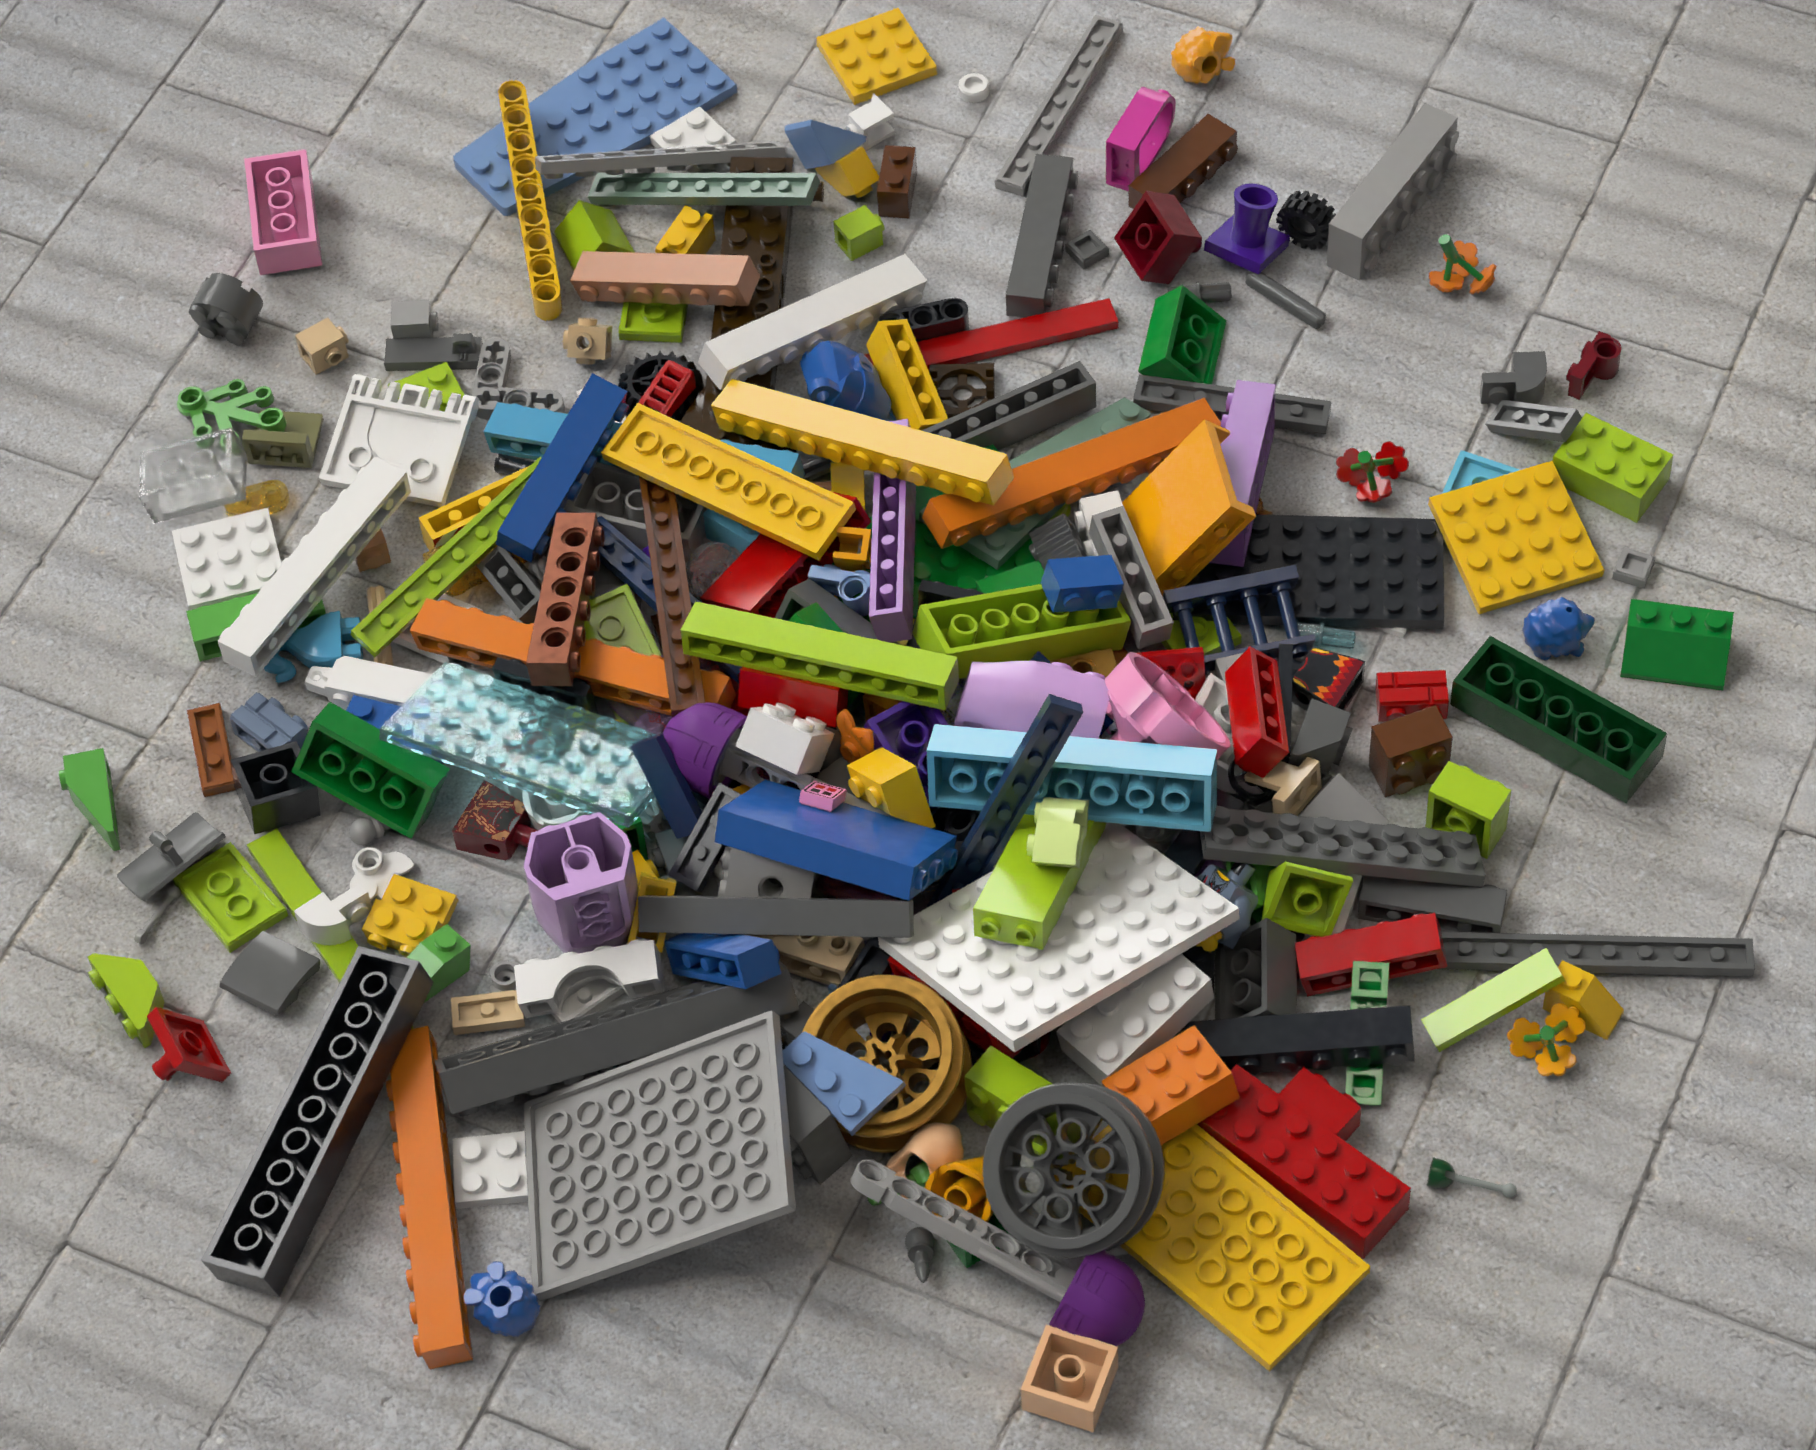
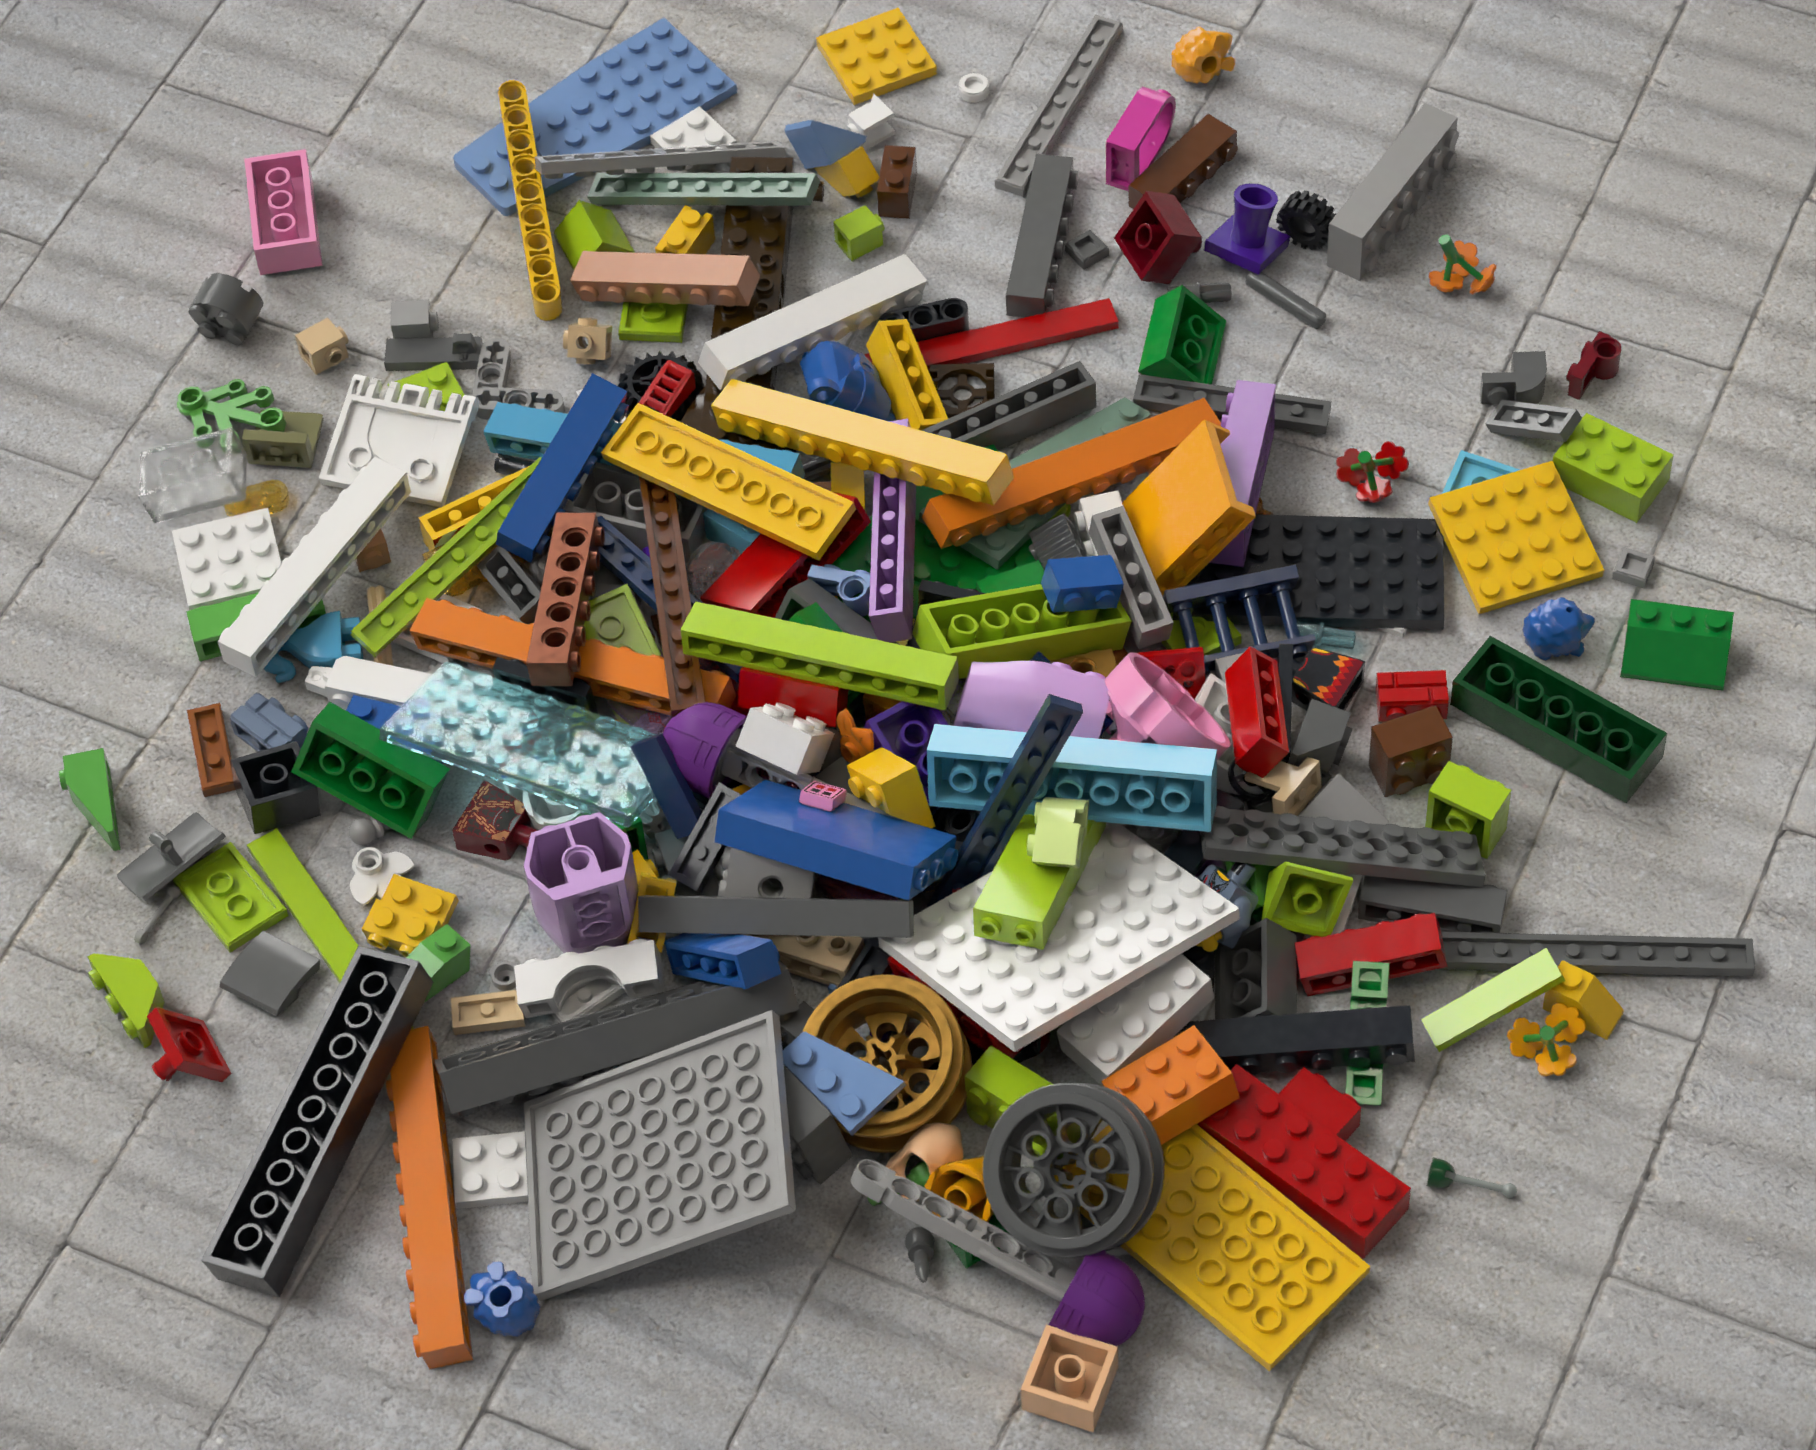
white brick [294,883,372,945] -> none
light orange window [833,526,872,572] -> none

